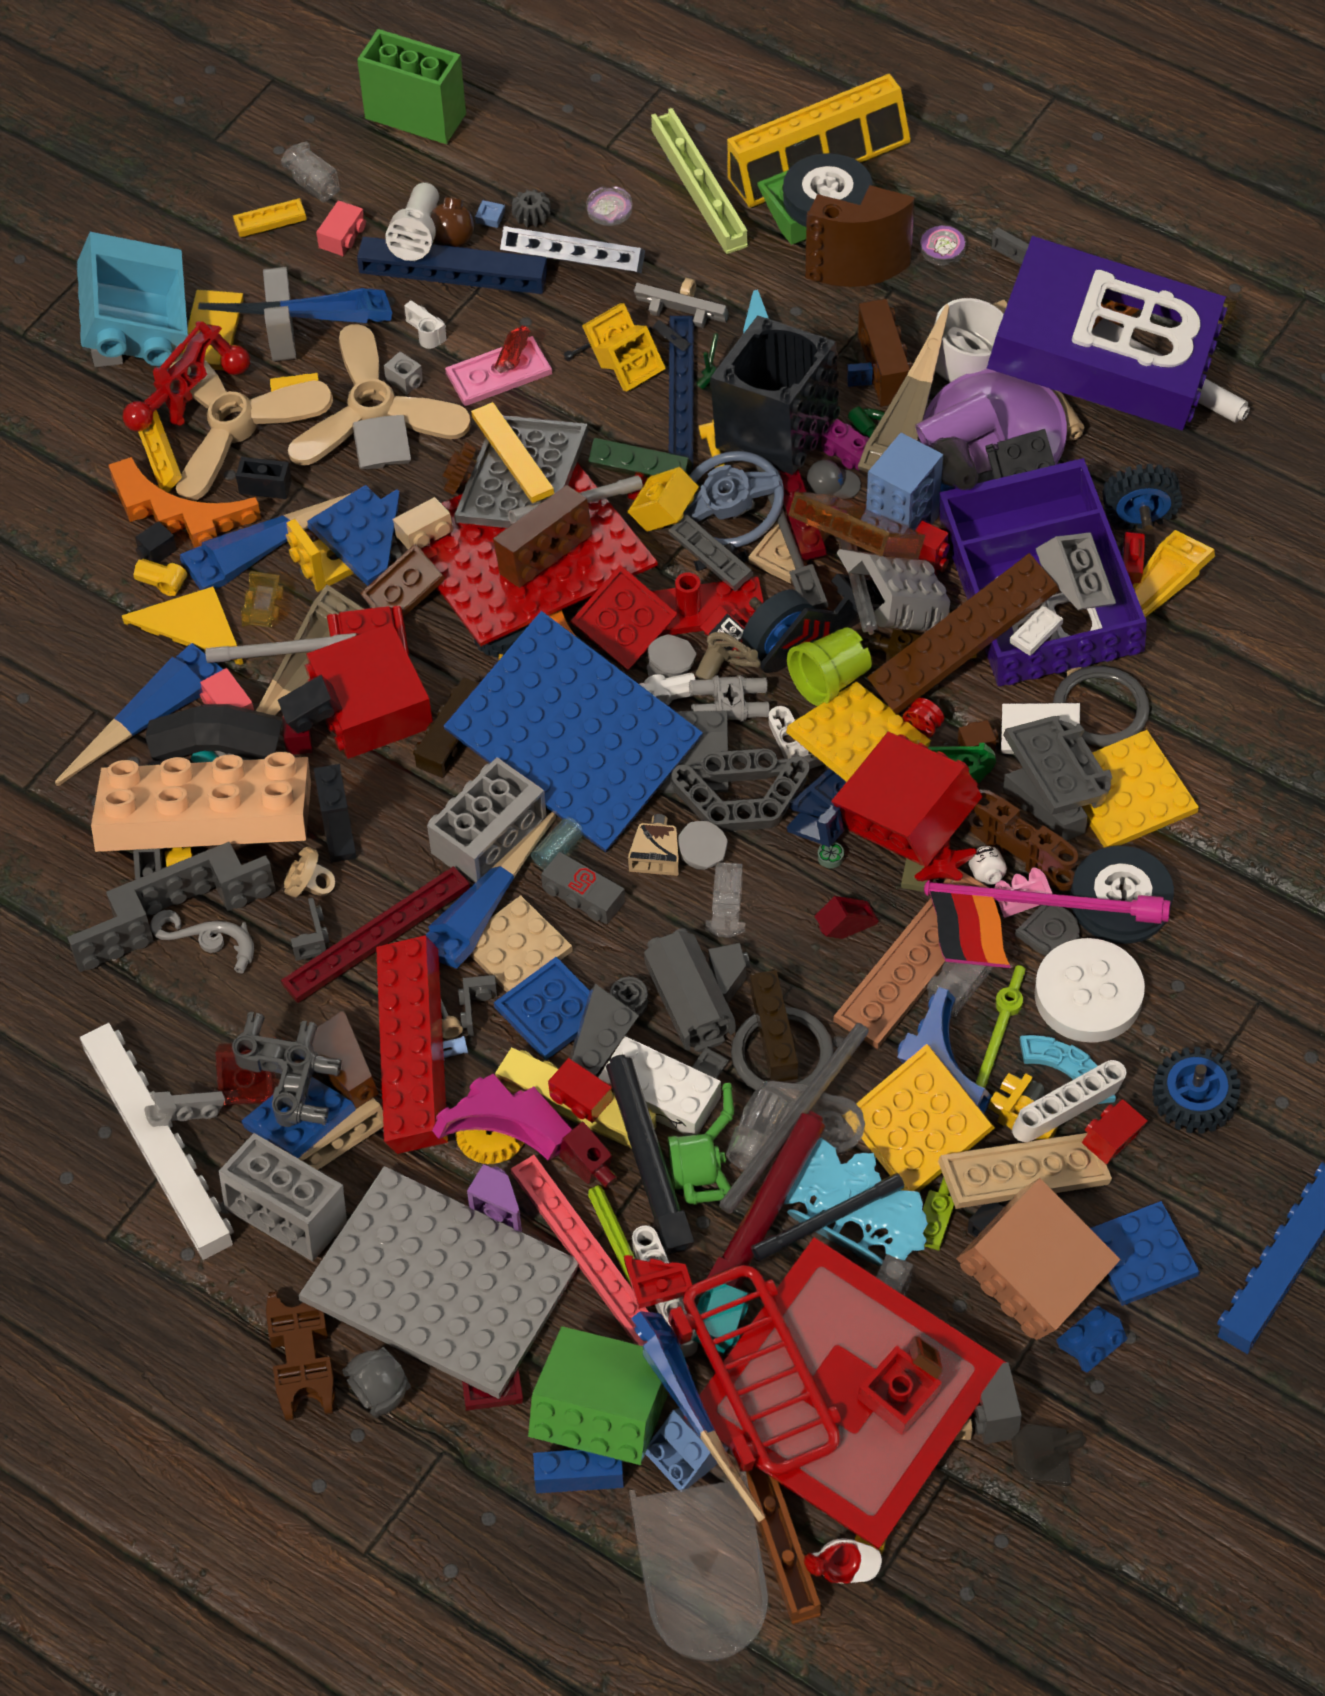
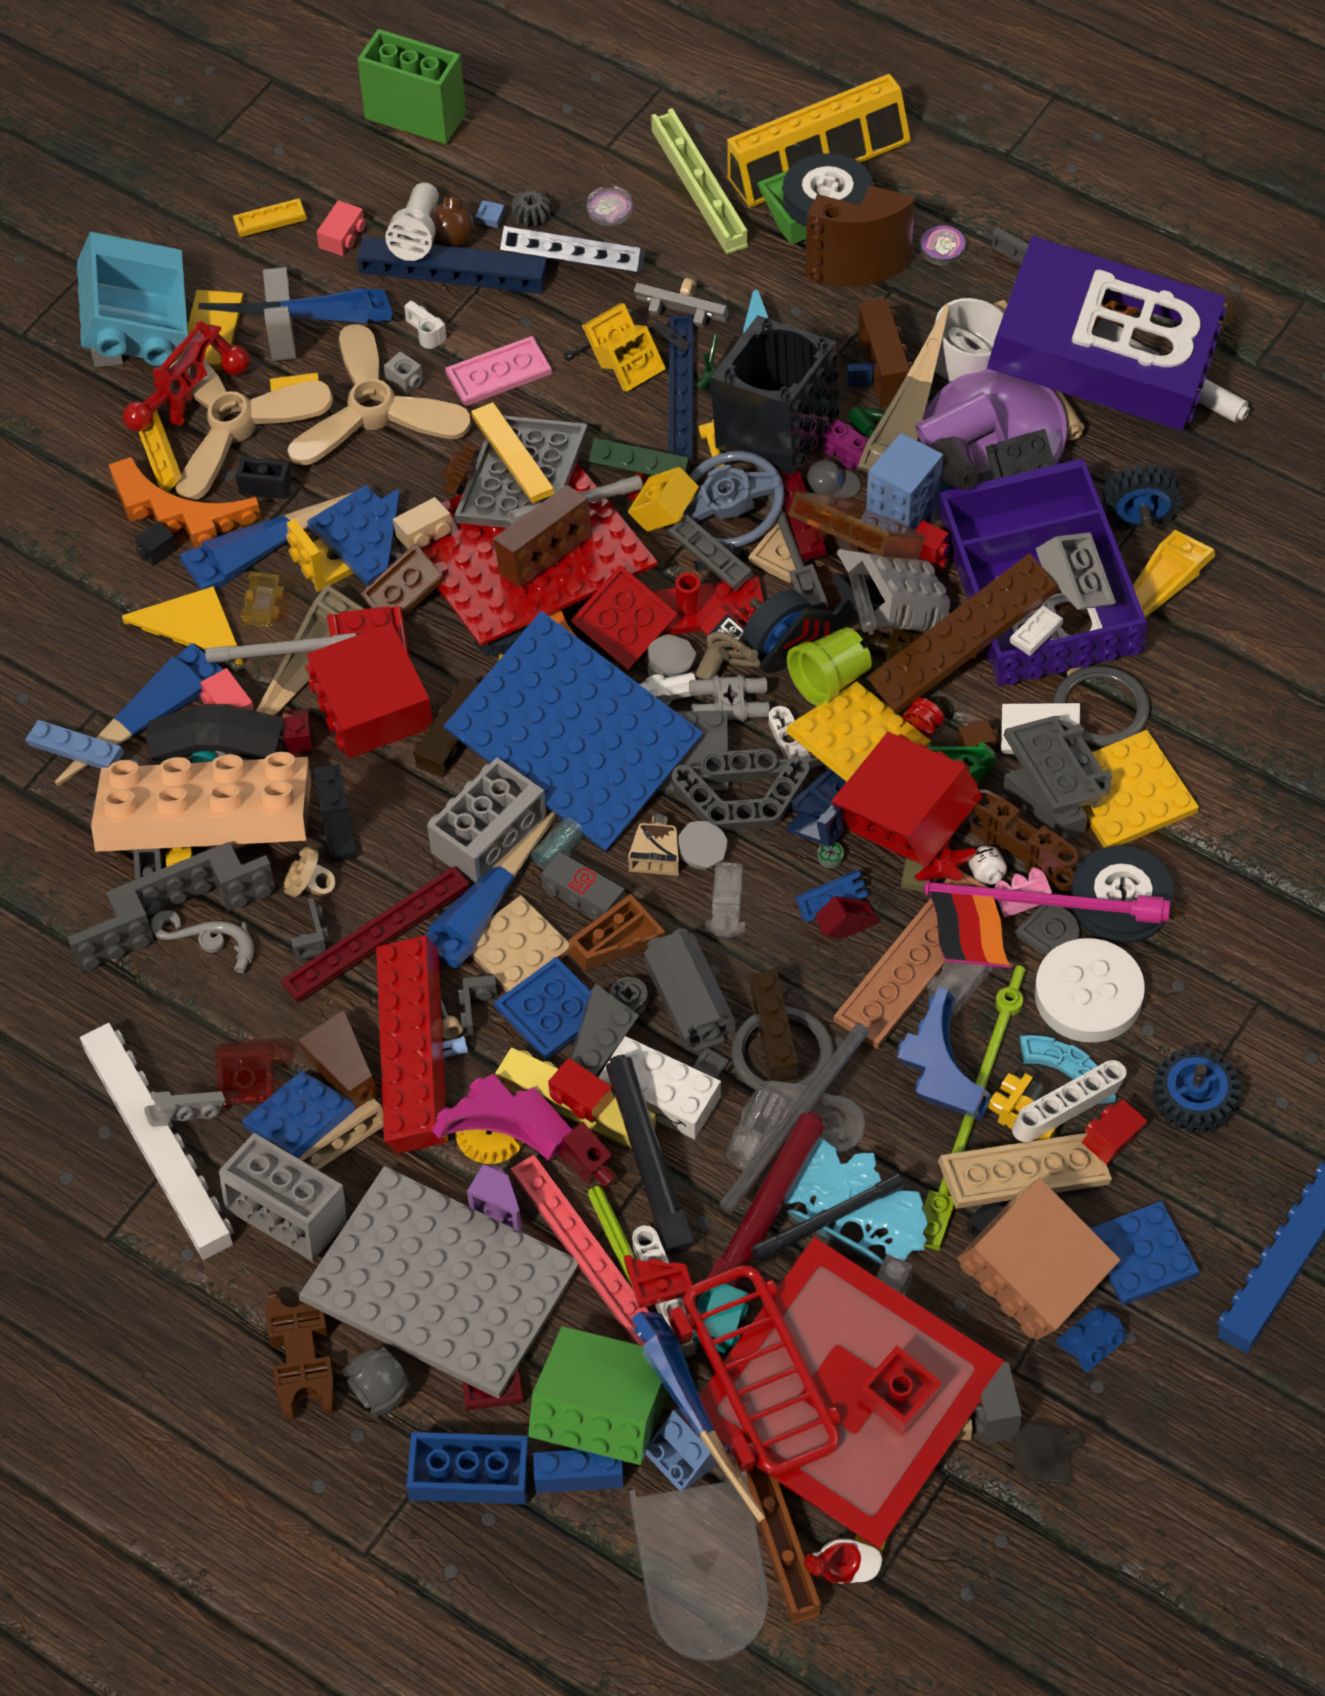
yellow piece [133,559,187,596] -> none
dark grey pin [232,1012,342,1127] -> none
black brick [278,675,342,734] -> none
clear piece [281,142,340,203] -> none
light grey slope [353,415,411,469] -> none
clear red plate [494,325,530,374] -> none
bright green piece [668,1083,734,1205] -> none
dark grey slope [708,943,750,1004] -> none
yellow plate [843,1044,995,1192] -> none
reddish brown tile [909,1336,943,1379] -> none
red piece [1121,532,1145,585] -> none
none -> medium blue plate [25,720,124,769]
none -> blue brick [406,1432,530,1504]
none -> dark orange wedge [568,894,665,971]
none -> blue hinge [795,870,869,922]

